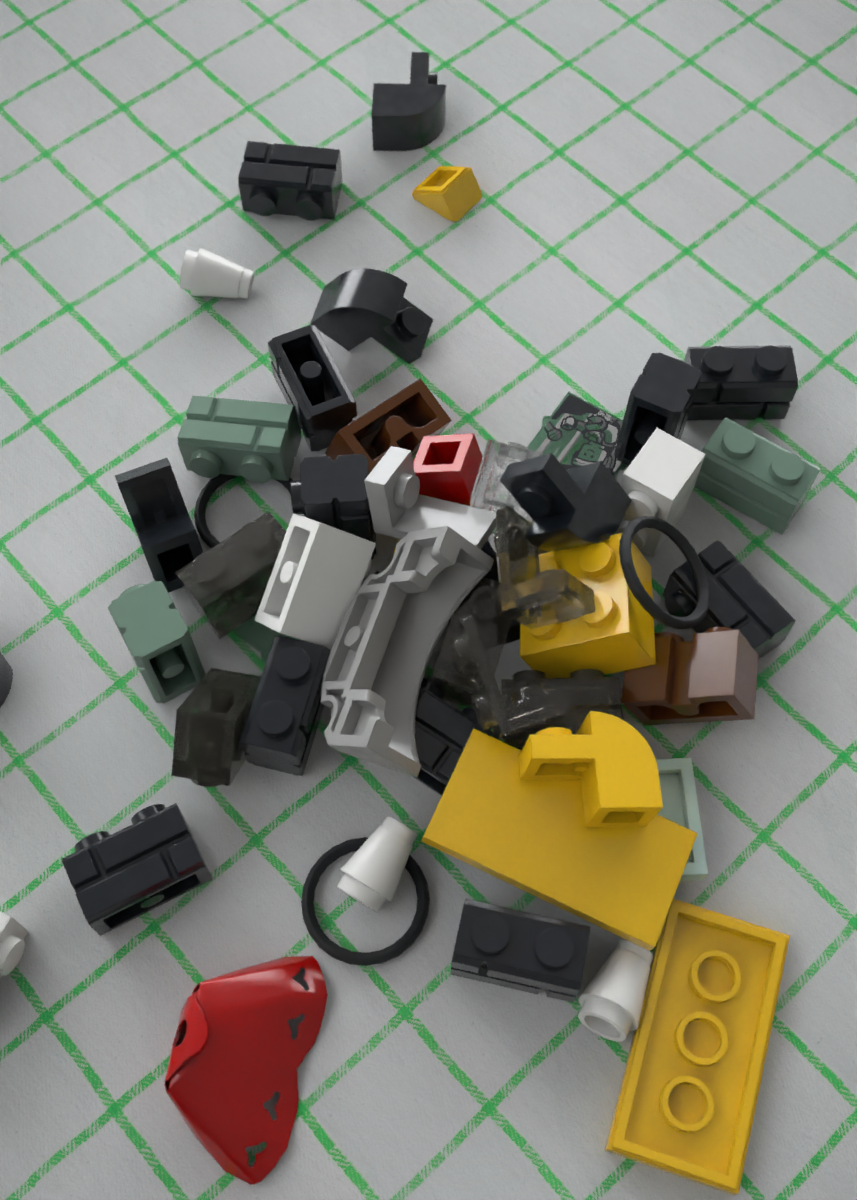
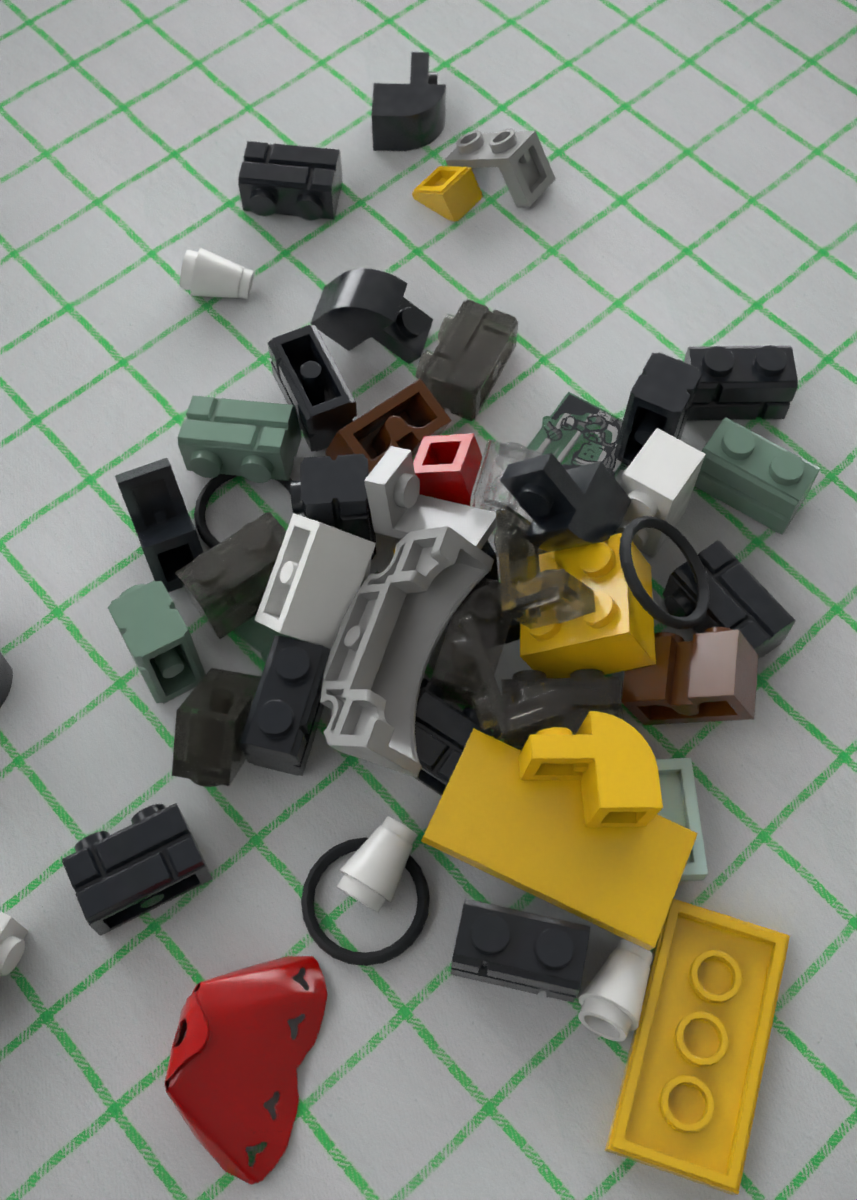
none -> clear smoke brick [416,299,518,421]
none -> light grey bracket [445,129,556,207]

